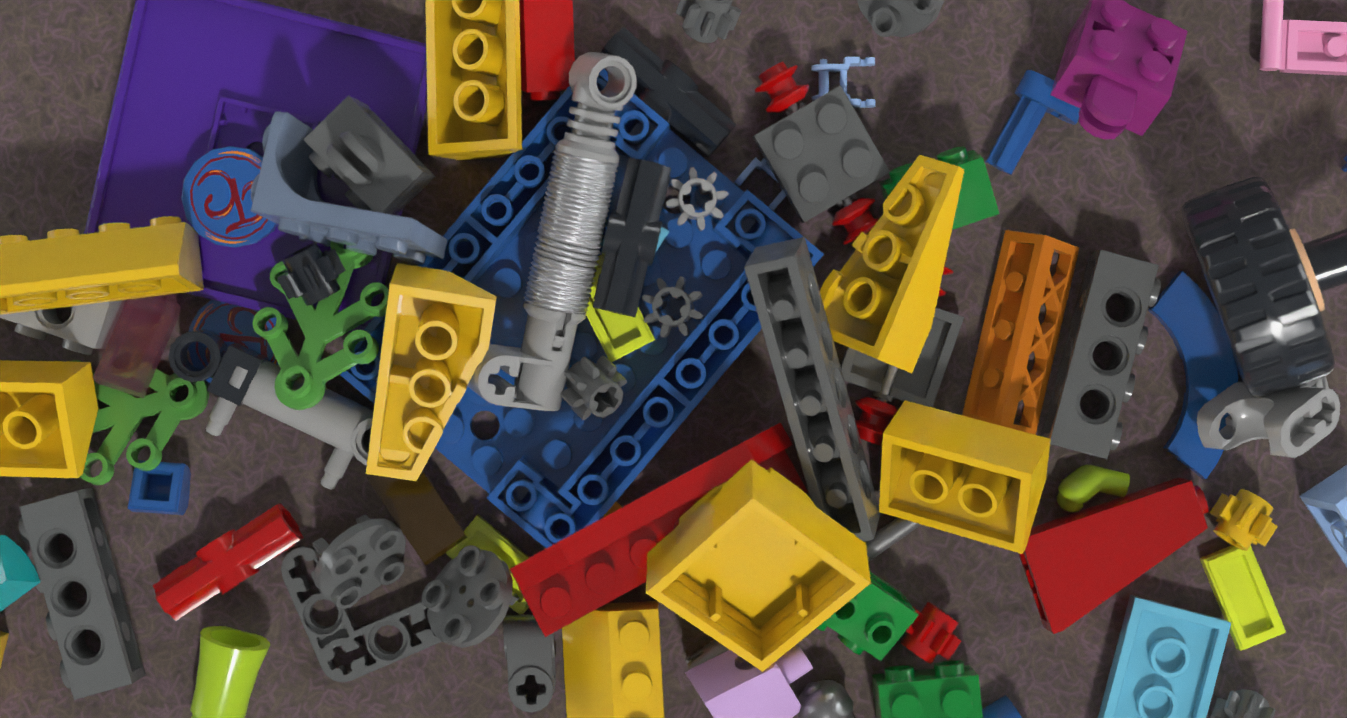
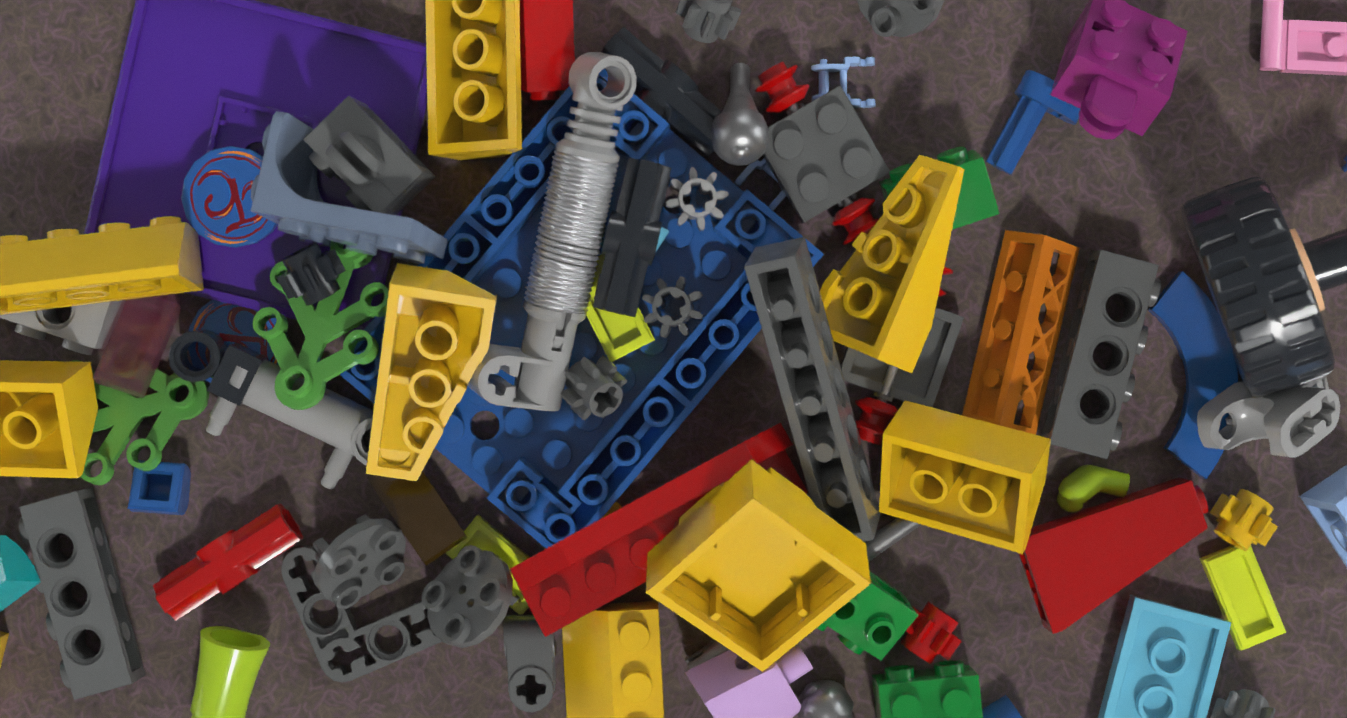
none -> flat silver piece [711,63,769,166]

